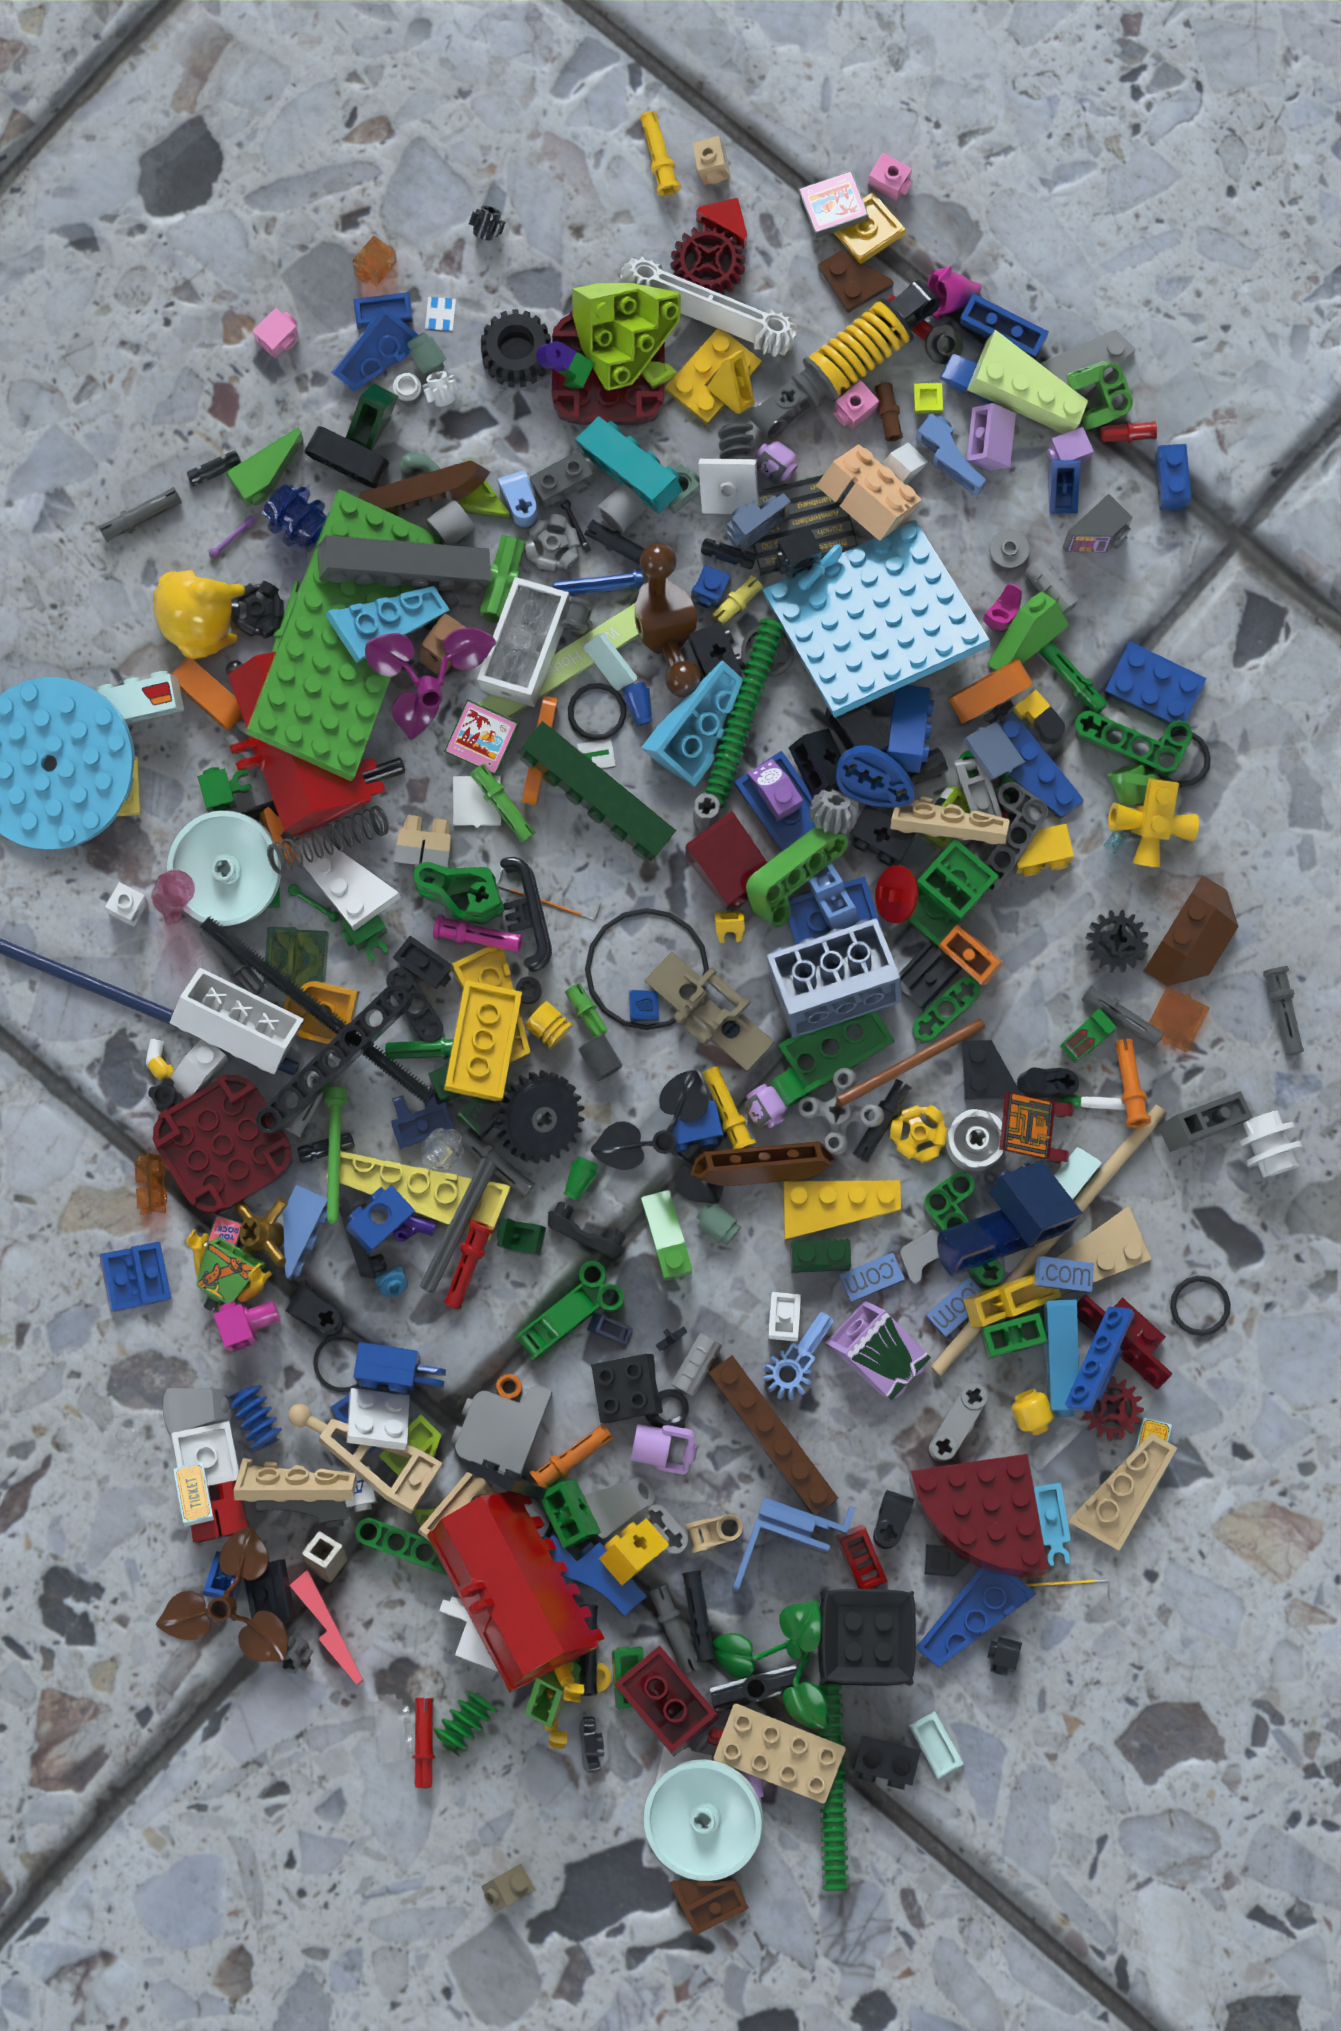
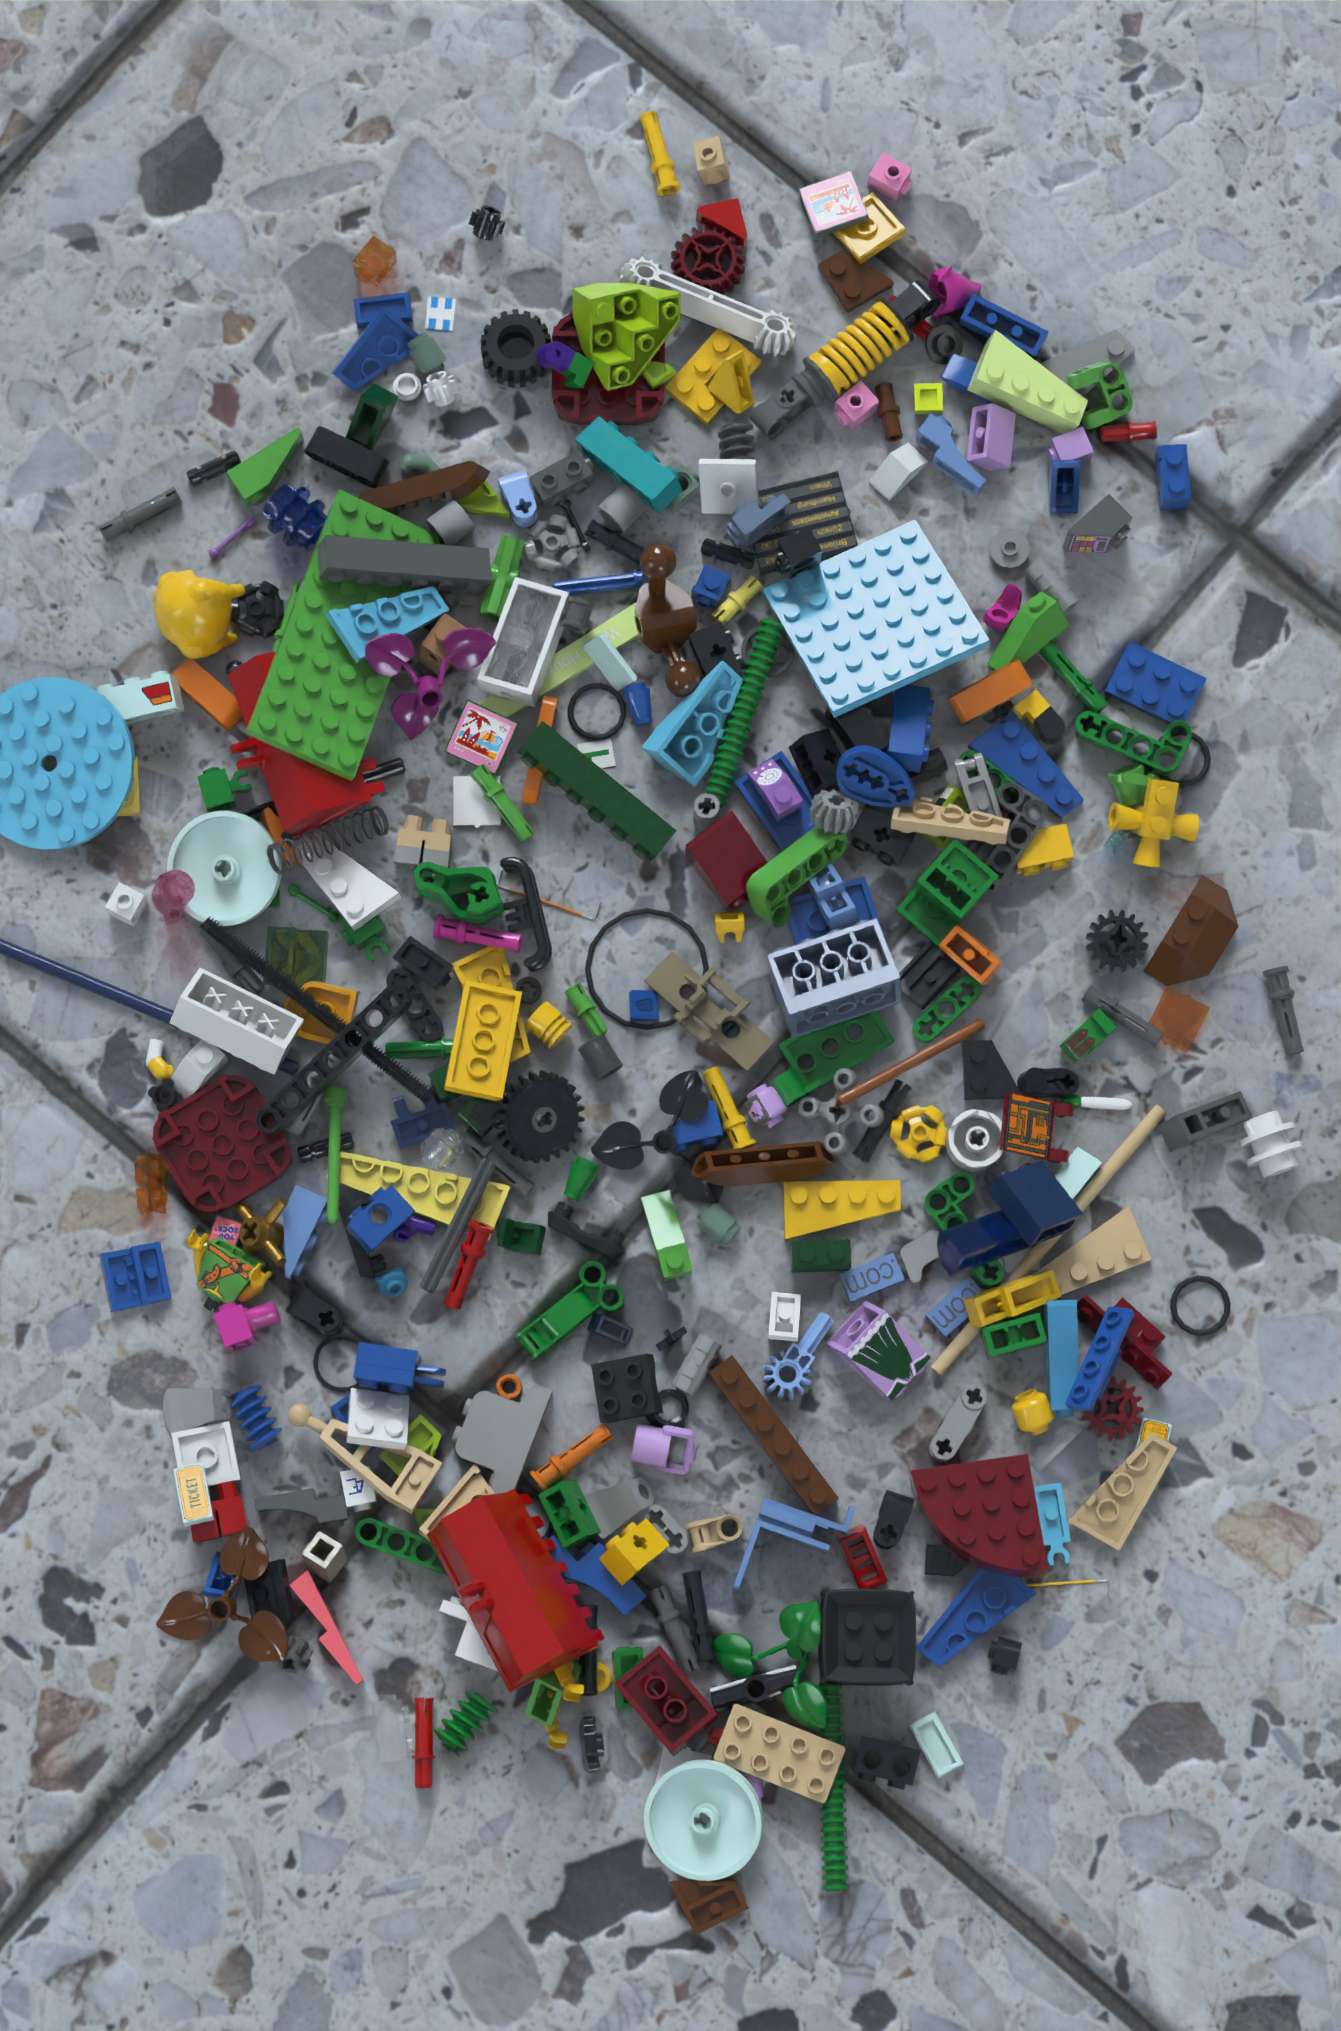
tan wing [233,1458,357,1502] -> none
bright pink brick [253,308,299,359] -> none
black wing [466,1459,547,1500] -> none
dark tan bracket [481,1864,535,1912] -> none
lavender head [755,441,798,483] -> none
medium azure piece [798,544,843,590] -> none
light nougat piece [816,444,922,541] -> none
red piece [875,866,918,923] -> none
sand blue piece [963,722,1025,781] -> none
medium blue tile [1034,1256,1094,1293] -> none
orange pin [1115,1039,1151,1128] -> none

